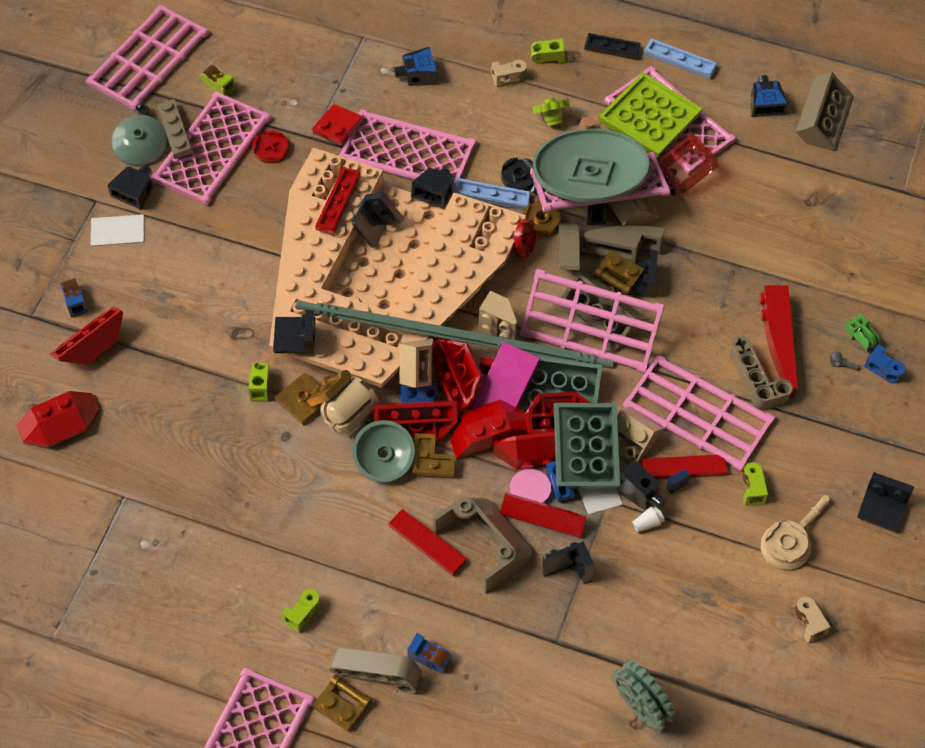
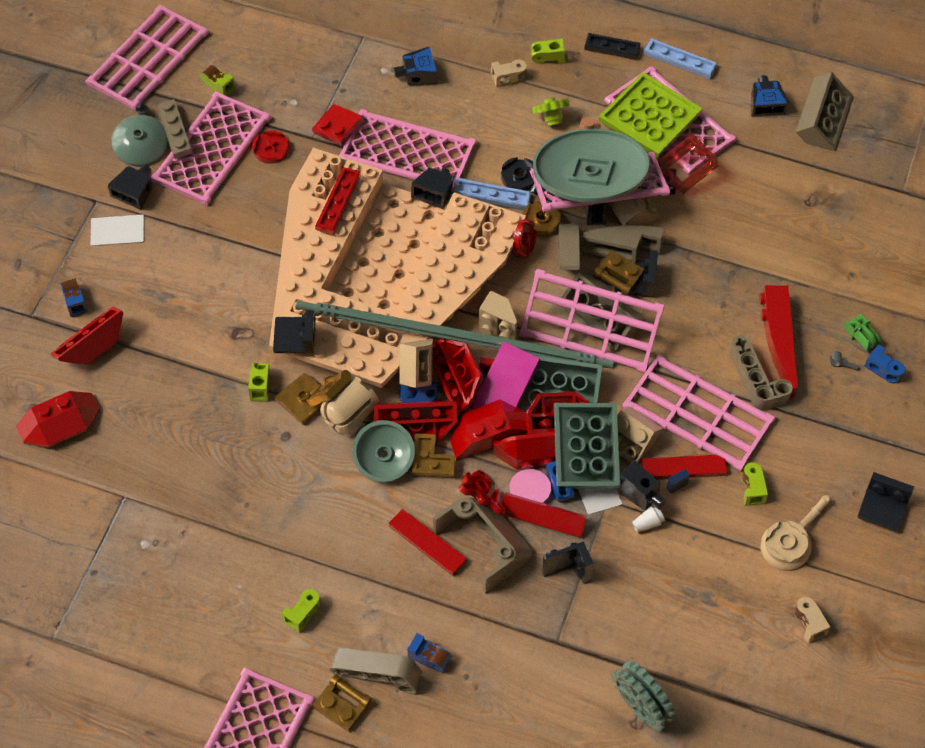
black bracket [352,192,404,248] -> none
none -> red tile [458,470,506,515]

